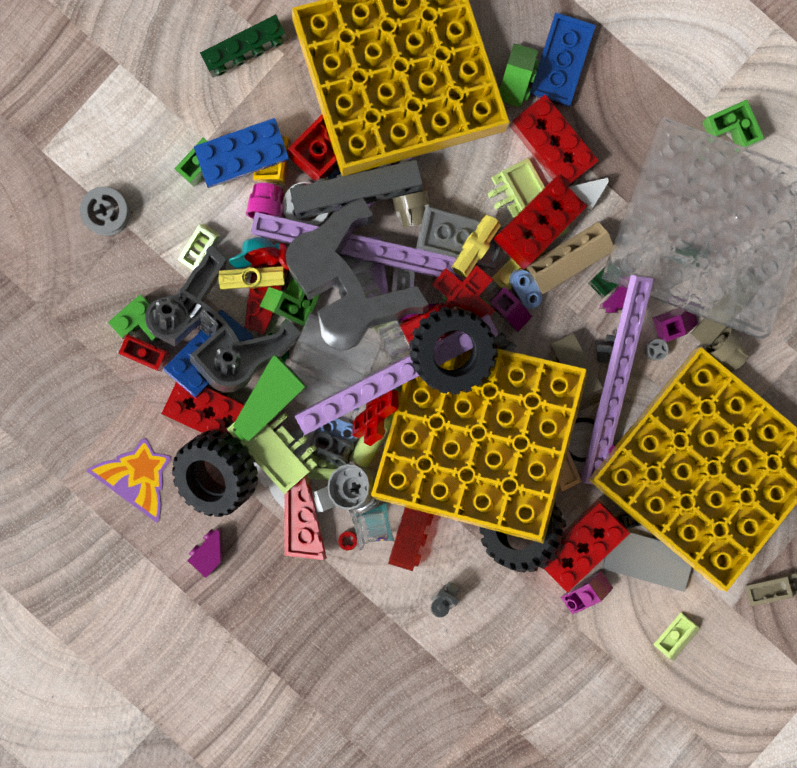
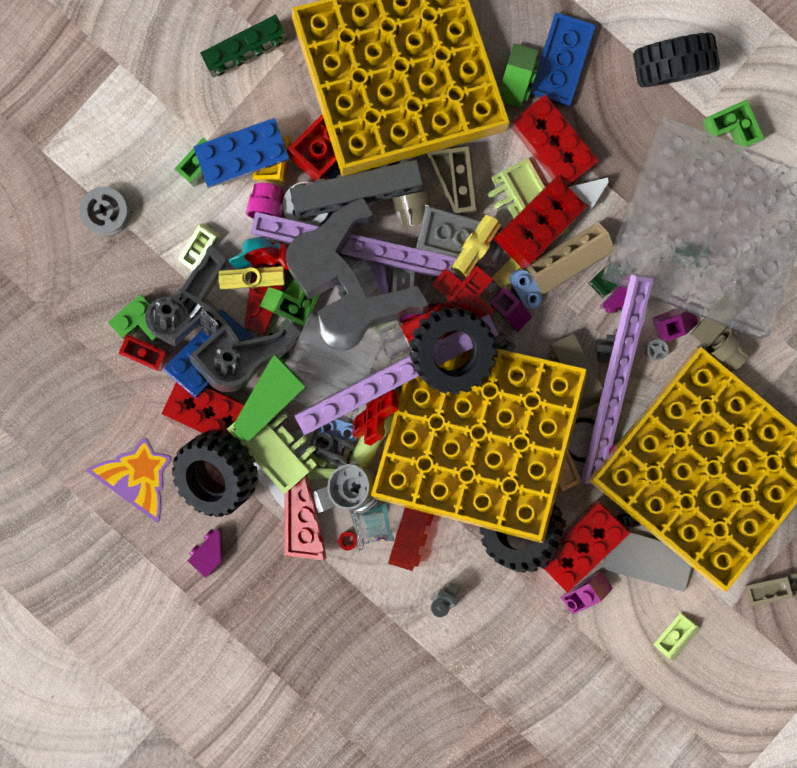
none -> dark tan wedge [427,146,479,215]
none -> black tyre [633,32,720,88]

